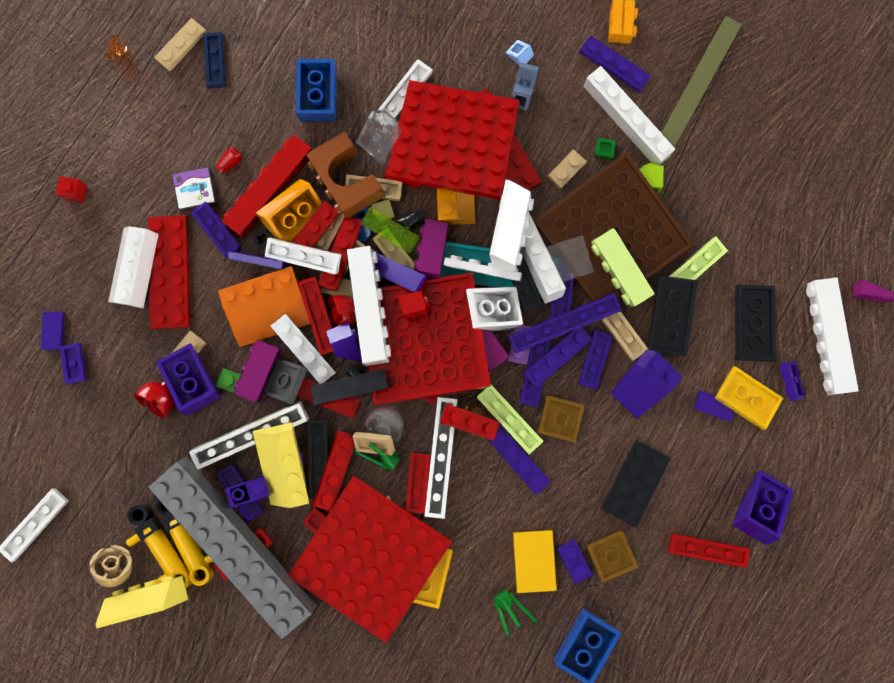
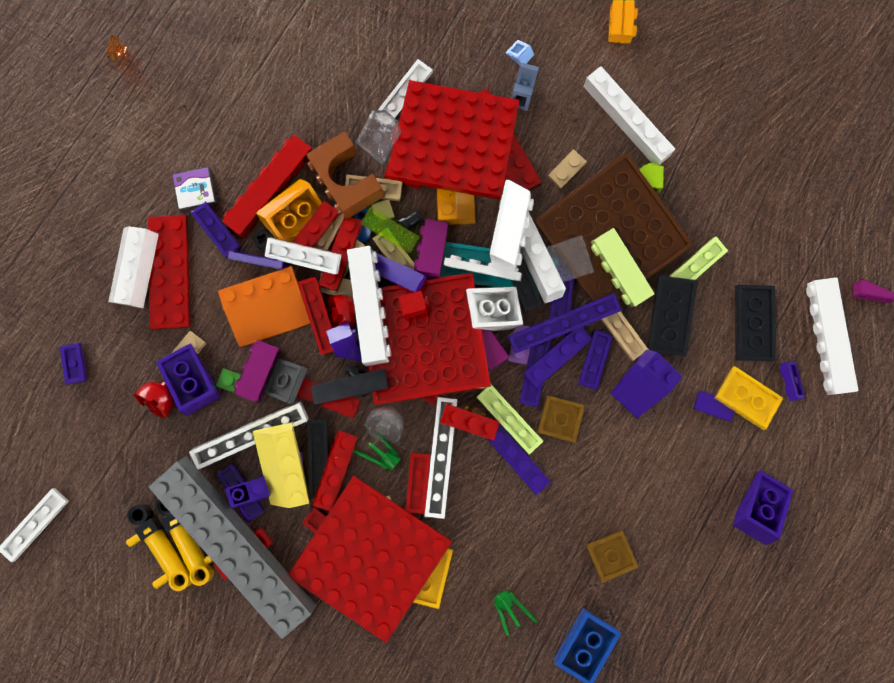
dark purple tile [41,312,65,350] -> none
red brick [56,176,87,203] -> none
tan cylinder [90,545,132,587] -> none
light yellow slope [96,575,188,628] -> none
tan plate [154,18,207,72] -> none
dark blue tile [203,32,226,89] -> none
red cone [215,146,243,174] -> none
white plate [271,314,336,384] -> none
blue brick [296,59,337,122] -> none
tan plate [353,432,395,456] -> none
yellow tile [513,530,557,593] -> none
dark purple plate [557,539,593,584] -> none
dark purple plate [579,35,651,93] -> none
green tile [594,138,616,160] -> none
black plate [600,440,671,527] -> none
olive tile [661,16,742,147] -> none
red tile [668,533,750,568] -> none

